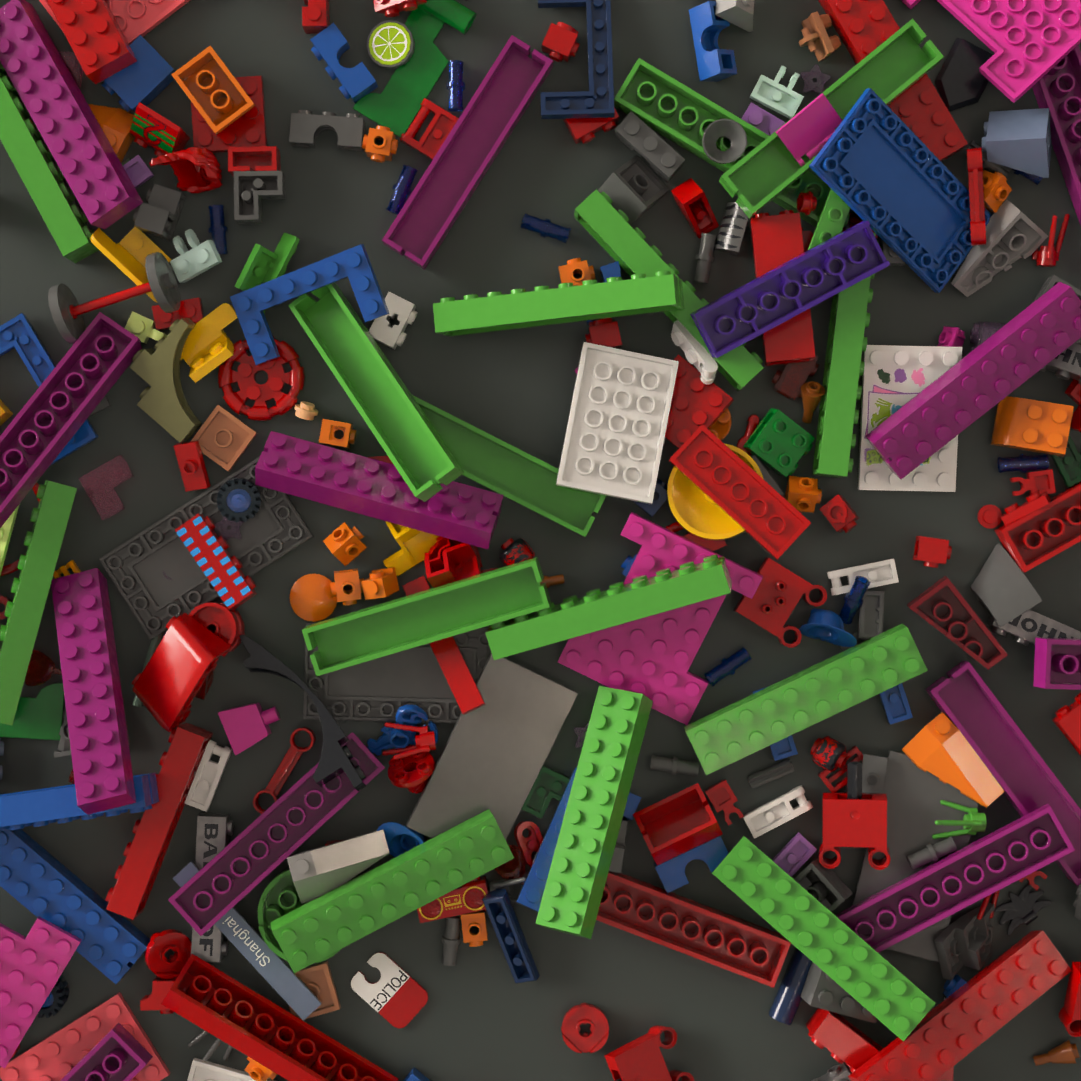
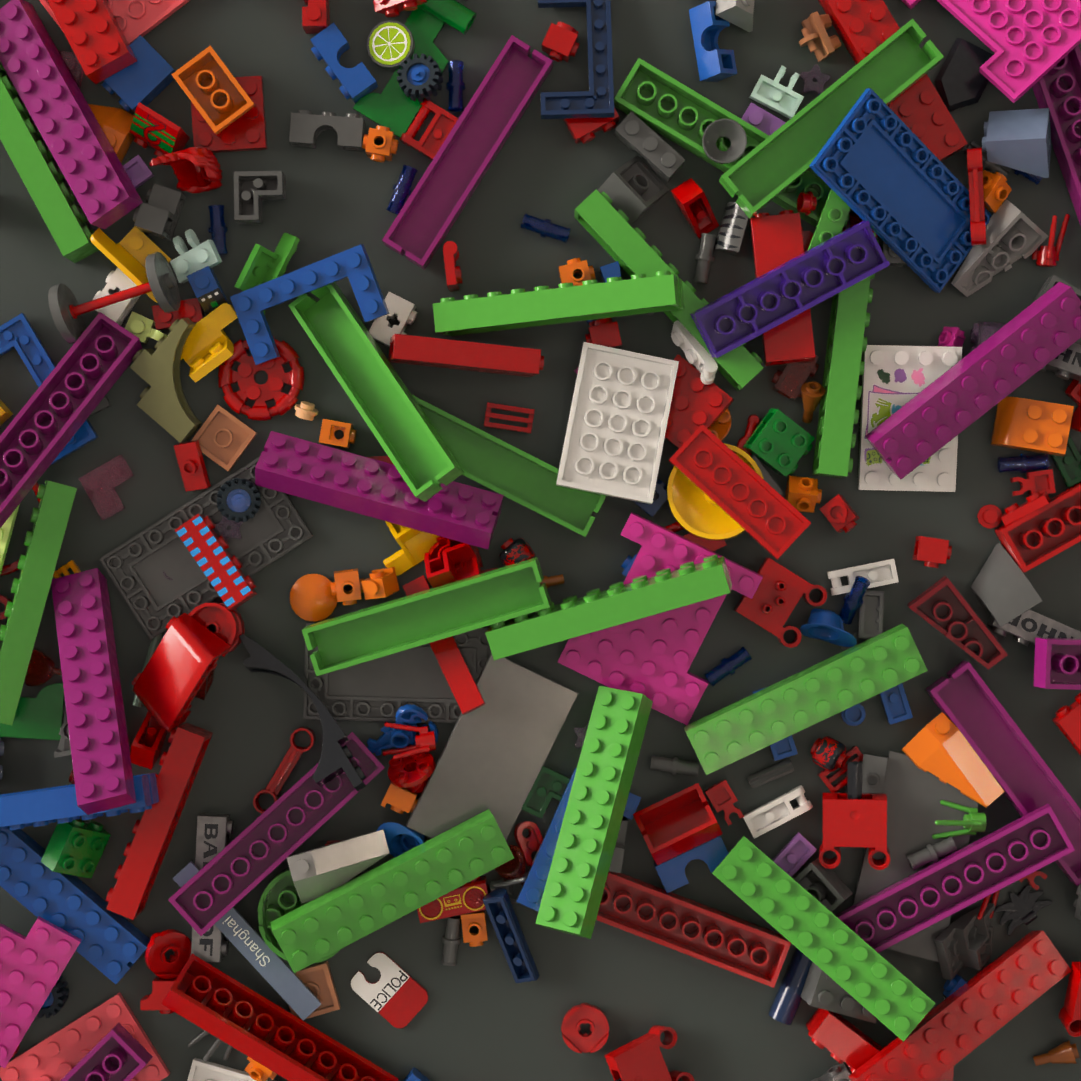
white plate [185,740,232,812] -> none
dark pink torso [218,702,280,755] -> none
red piece [228,146,281,177] -> none
orange brick [323,522,367,566] -> none
dark pink piece [776,93,842,167] -> none
none -> green brick [41,819,111,879]
none -> white brick [93,267,141,326]
none -> red slope [130,711,168,770]
none -> blue slope [187,266,229,315]
none -> orange brick [381,783,418,814]
none -> red brick [388,334,544,377]
none -> black wheel [397,54,443,102]
none -> red plate [443,241,463,292]
none -> red tile [484,402,535,434]
none -> blue plate [841,703,866,726]

